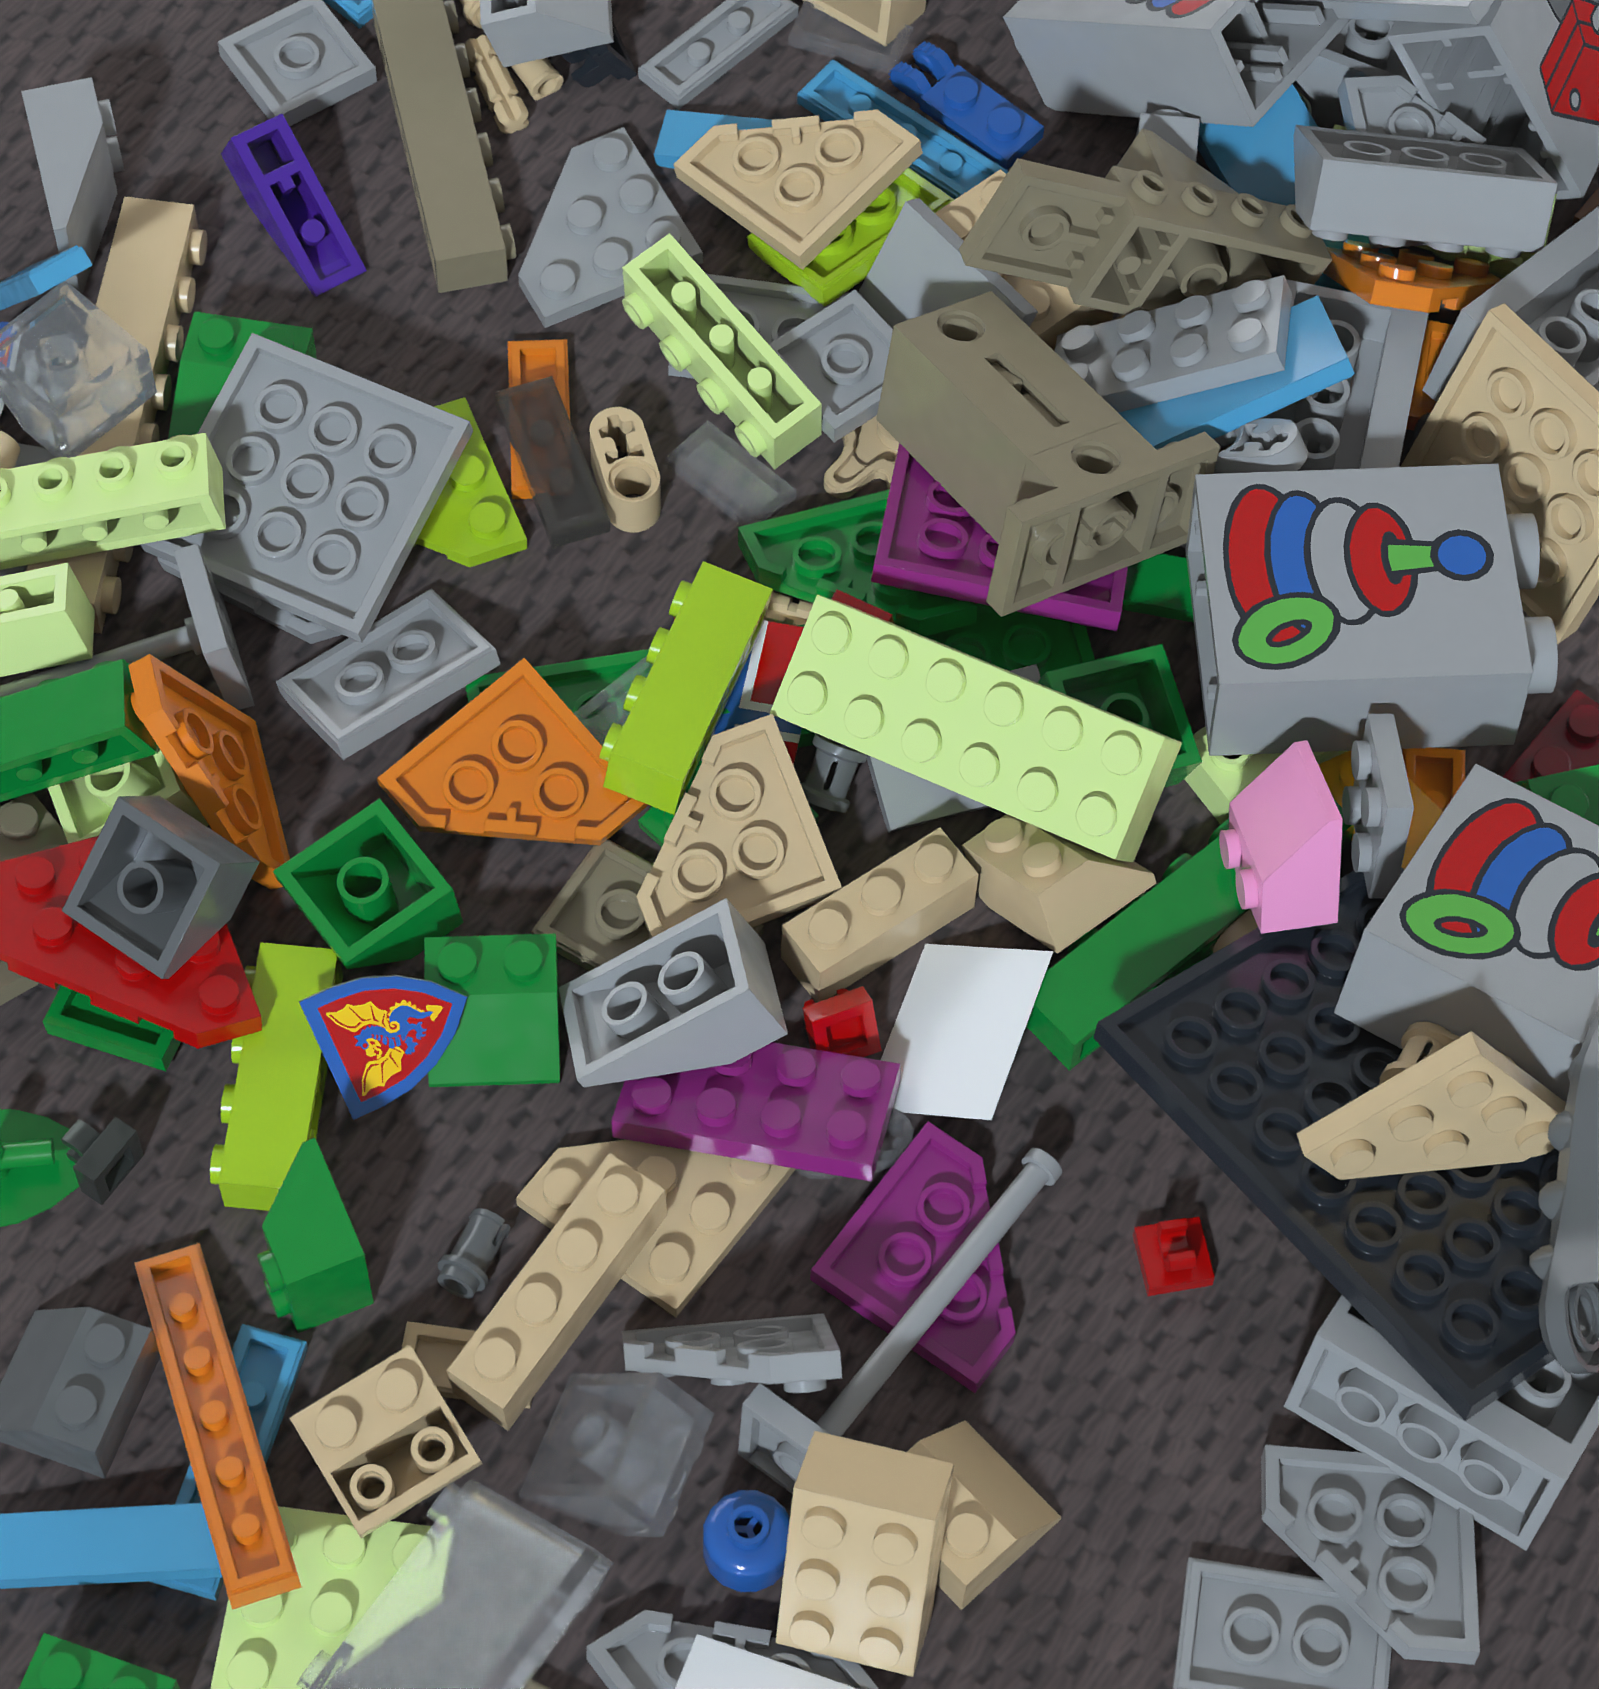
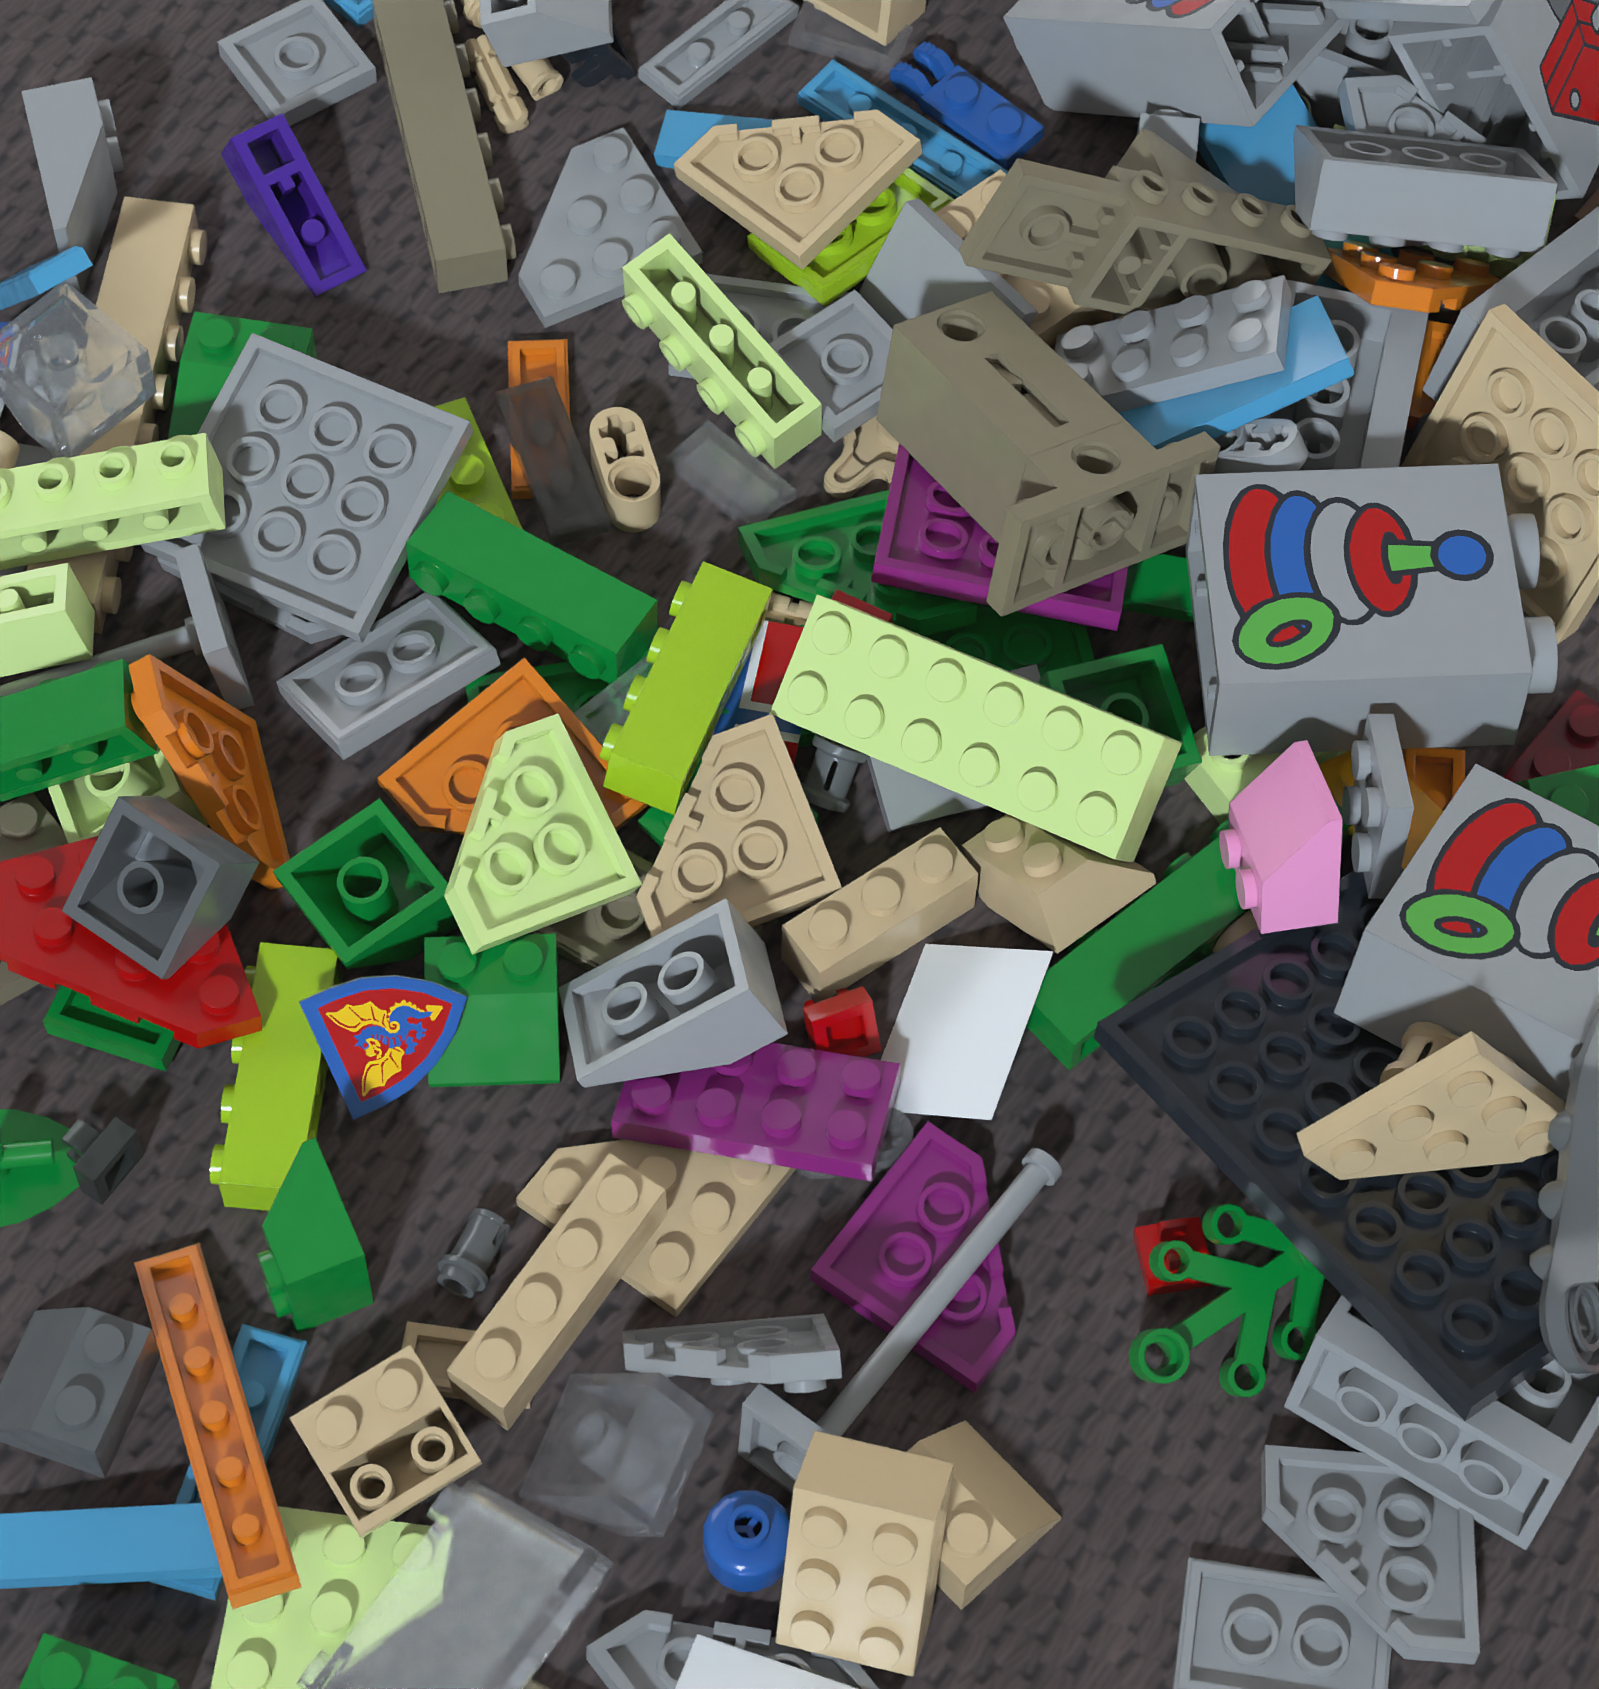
none -> green brick [406,491,658,688]
none -> yellowish green plate [444,714,642,955]
none -> green plant [1129,1204,1325,1397]

